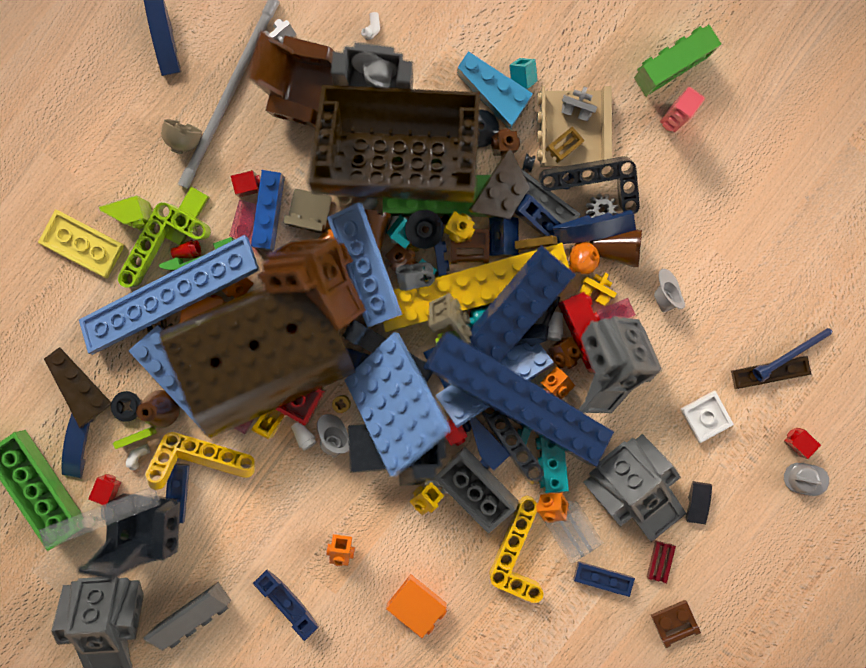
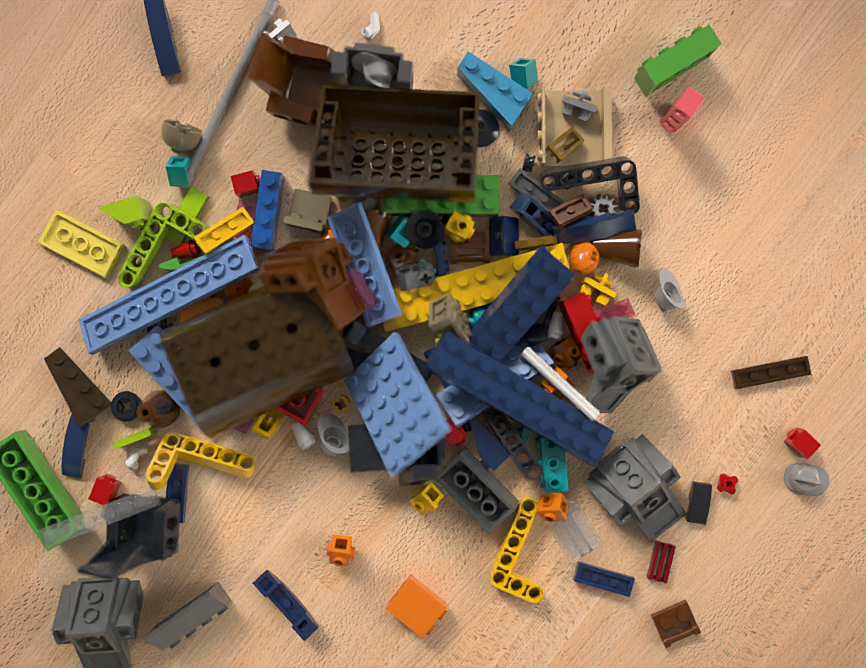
dark brown wing [468,149,530,219] -> none
reddish brown brick [491,128,520,158] -> none
white plate [680,391,734,443] -> none
dark blue piece [753,328,833,382] -> none
none -> teal panel [165,156,191,187]
none -> yellow plate [194,207,254,255]
none -> clear pink plate [348,267,376,310]
none -> white axle [521,347,600,421]
none -> reddish brown plate [549,194,593,229]
none -> red plate [717,473,738,495]

